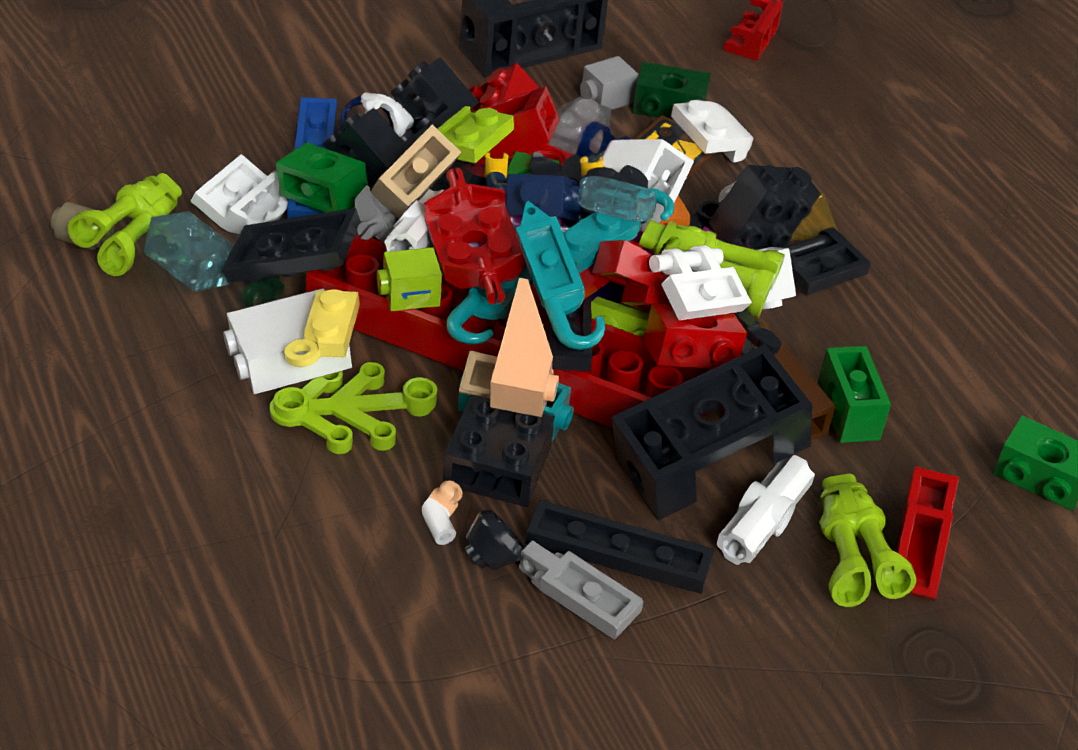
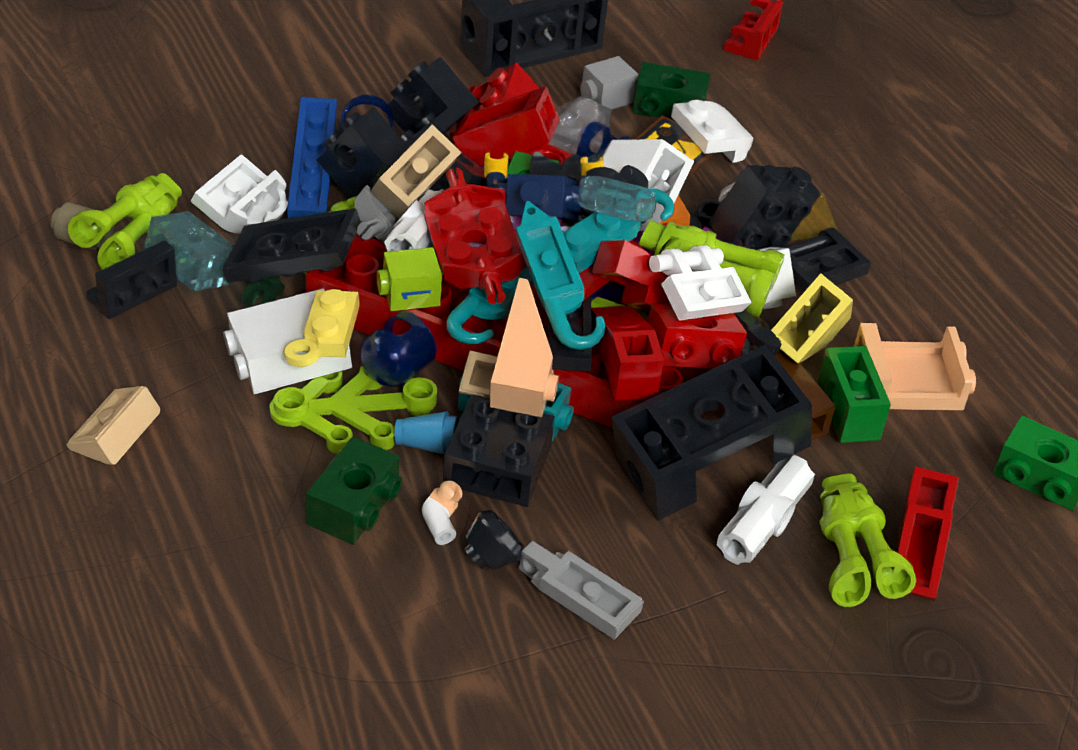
green brick [276,142,368,213] -> none
white piece [361,93,413,137] -> none
lime plate [438,106,514,163] -> none
black plate [525,500,715,594] -> none
none -> tan slope [66,386,160,465]
none -> black bracket [86,240,177,319]
none -> dark green brick [306,437,402,545]
none -> clear blue helmet [360,310,437,387]
none -> dark azure cone [394,411,460,454]
none -> red slope [591,306,664,401]
none -> light yellow slope [771,273,853,364]
none -> light nougat panel [854,323,976,410]

